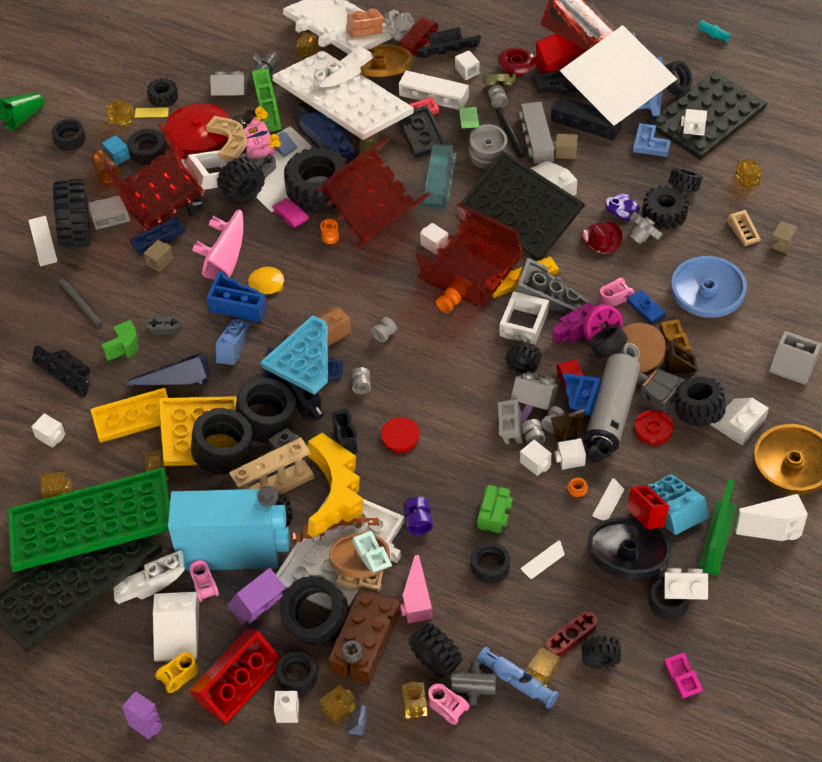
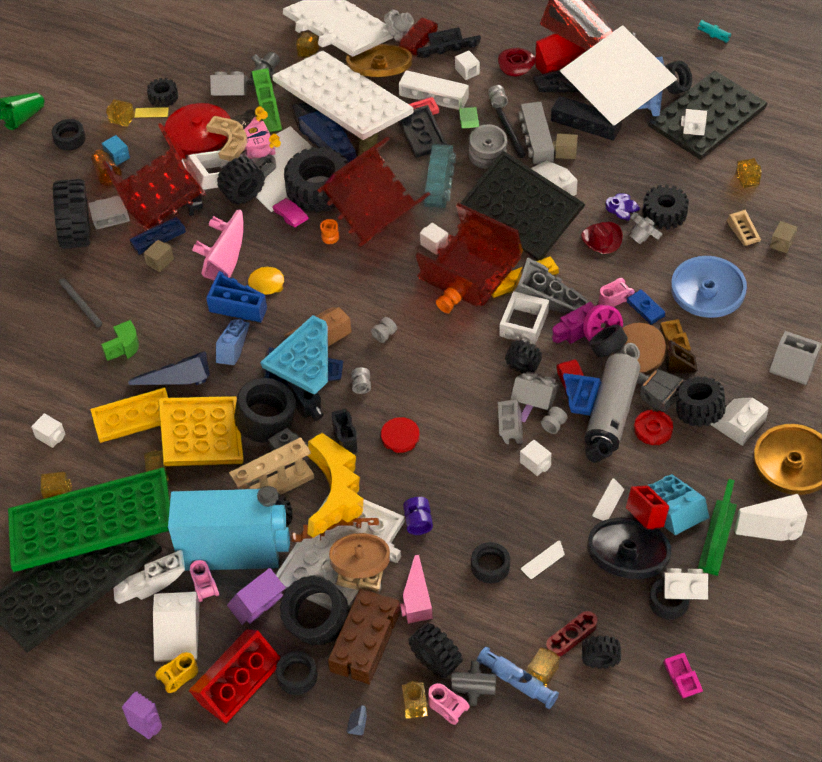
white sticker [29,216,58,266] -> none
black bracket [32,345,90,398] -> none
black tyre [127,128,167,165] -> none
dark grey beam [146,316,182,335] -> none
black tyre [191,408,253,475] -> none
white brick [274,691,299,723] -> none
sand blue slope [275,131,297,157] -> none
white slope [309,46,372,87] -> none
clear yellow brick [320,685,355,725] -> none
dark grey bush [342,640,362,663] -> none
nougat brick [346,9,384,38] -> none
light aqua slope [351,531,392,573] -> none
bright green brick [477,485,513,533] -> none
olive plate [482,74,516,86] -> none
light grey wheel [522,419,545,445] -> none
dark brown slope [551,409,585,442] -> none
white brick [554,438,586,470] -> none
orange plate [567,478,588,497] -> none
medium blue plate [633,123,671,157] -> none
black tyre [668,167,703,191] -> none

